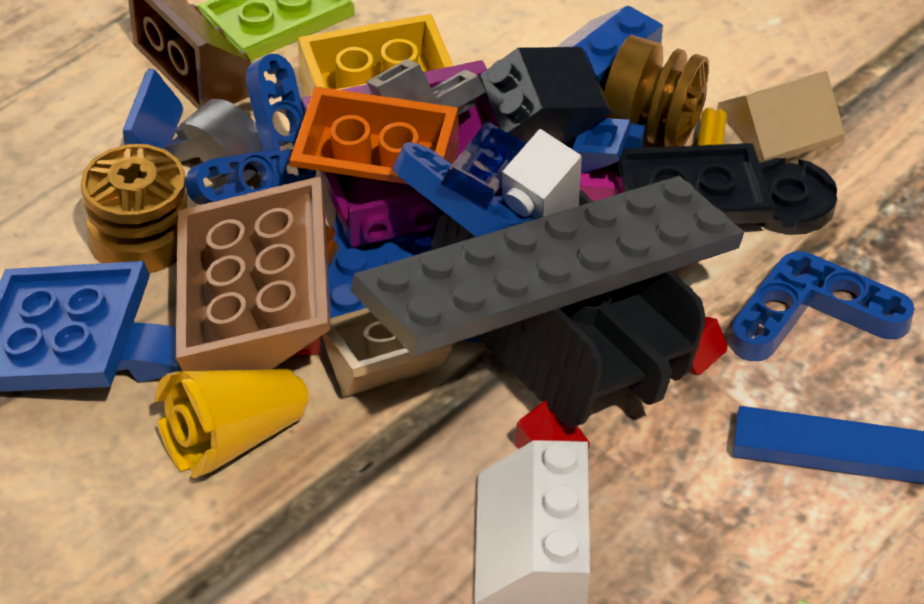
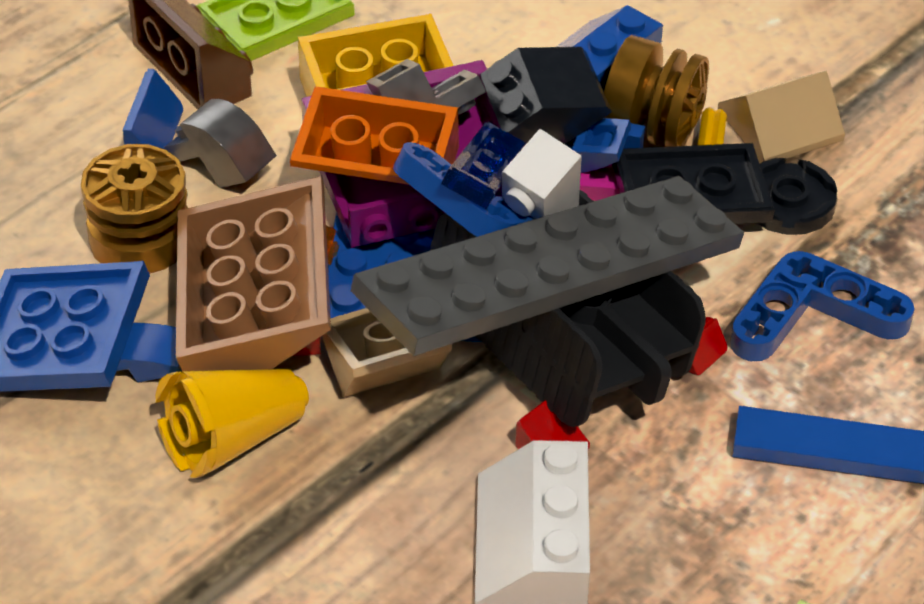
blue beam [185,54,317,205] -> none

